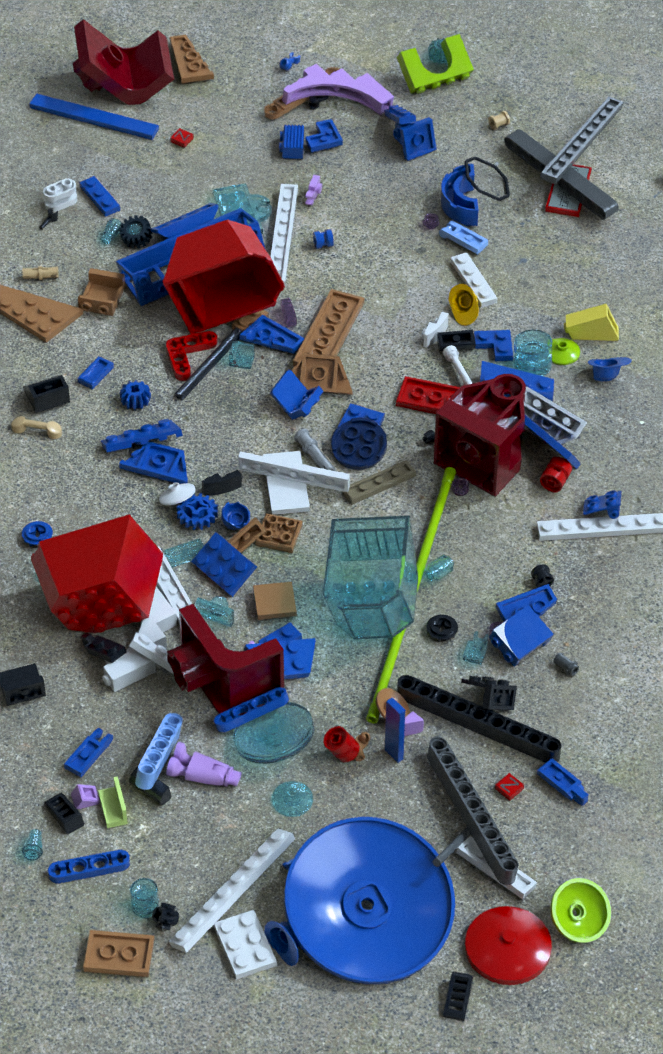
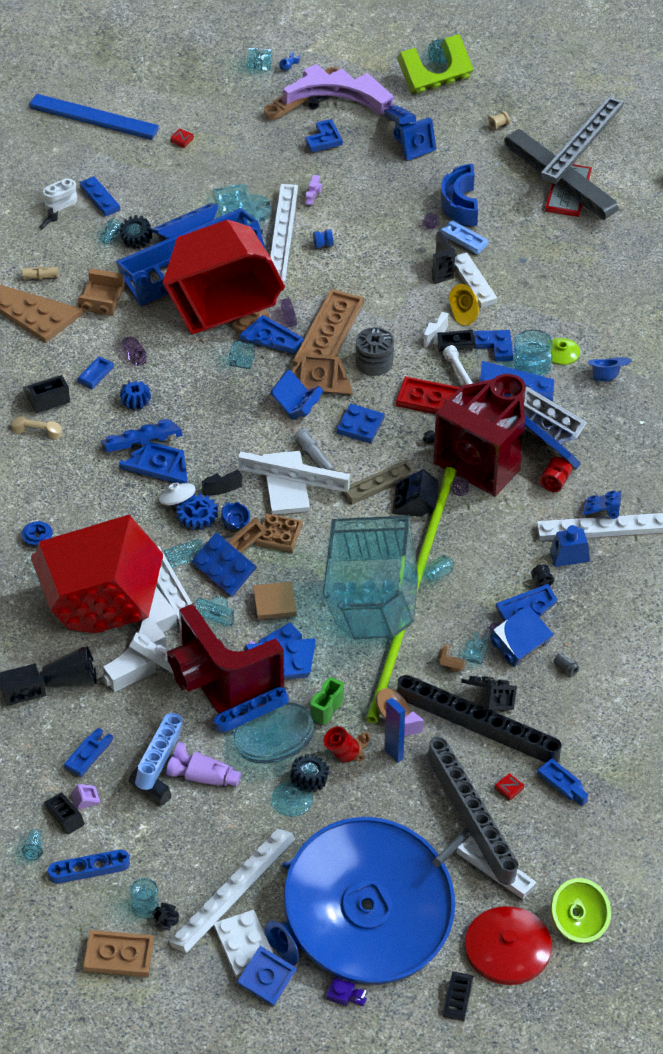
dark red piece [72,19,174,105] -> none
black hinge [80,633,127,663] -> none
yellowish green panel [98,776,128,828] -> none
red beam [166,331,217,381] -> none
medium nougat wing [170,34,214,83] -> none
black axle [176,328,243,400] -> none
blue brick [279,124,304,159] -> none
dark blue tile [331,417,387,470] -> none
black gear [427,614,458,642] -> none
black piece [464,156,510,201] -> none
light yellow slope [564,304,619,341] -> none
none -> black cone [40,646,97,686]
none -> clear purple beam [122,337,147,366]
none -> blue plate [236,946,297,1007]
none -> clear light blue wheel [247,47,273,70]
none -> black wheel [290,755,329,792]
none -> bright green brick [311,677,344,725]
none -> dark purple plate [326,978,367,1006]
none -> dark grey wheel [355,327,394,376]
none -> black slope [392,469,439,517]
none -> black bracket [432,231,457,284]
none -> medium nougat bracket [438,643,468,672]
none -> blue torso [550,525,590,567]

